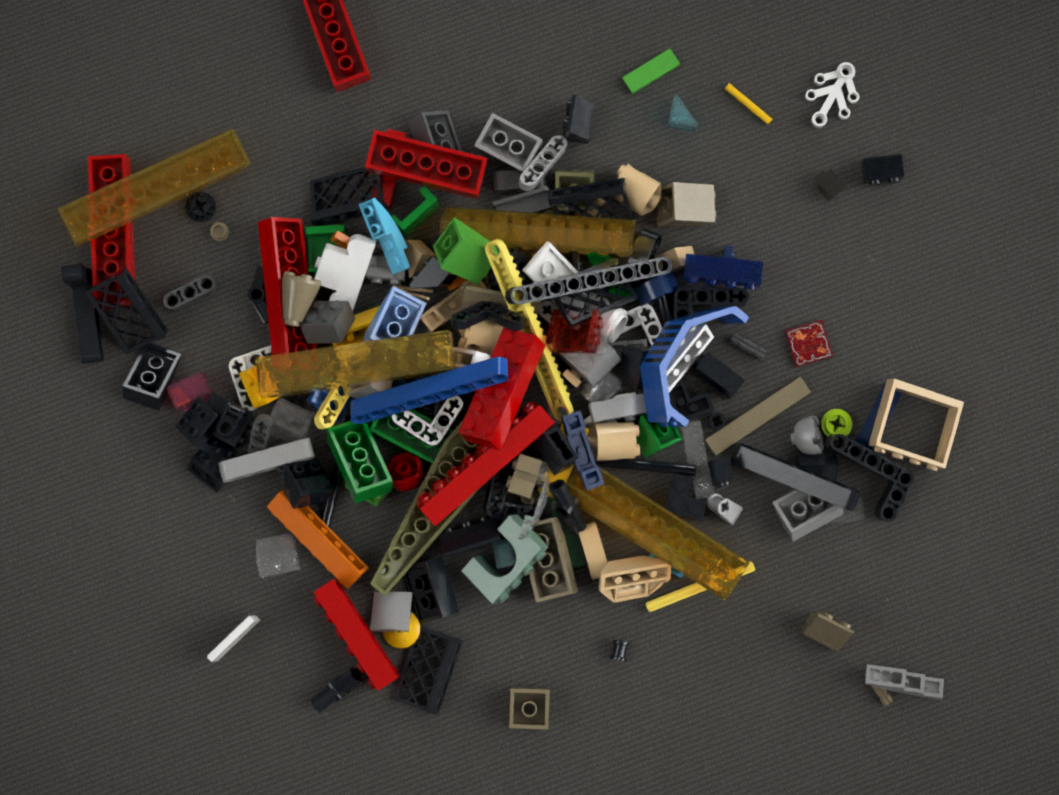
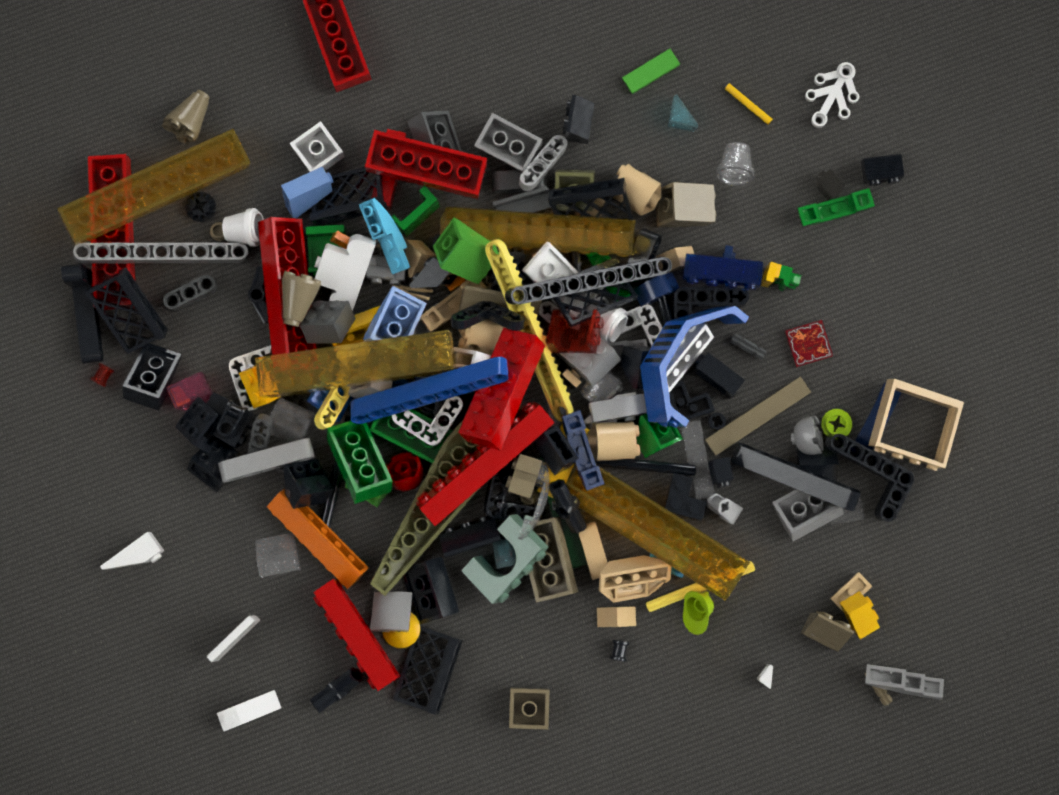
none -> light grey beam [73,243,248,264]
none -> clear red bush [91,363,115,387]
none -> white slope [100,532,164,570]
none -> dark tan cone [162,90,210,144]
none -> white slope [217,690,282,731]
none -> white piece [222,208,264,247]
none -> medium blue slope [281,167,333,218]
none -> white brick [290,121,345,172]
none -> tan slope [597,606,636,627]
none -> lime piece [683,591,714,635]
none -> clear piece [716,142,755,186]
none -> white slope [757,664,773,689]
none -> hips [760,262,801,291]
none -> green slope [797,188,875,227]
none -> tan plate [830,572,872,613]
none -> yellow brick [840,591,880,639]

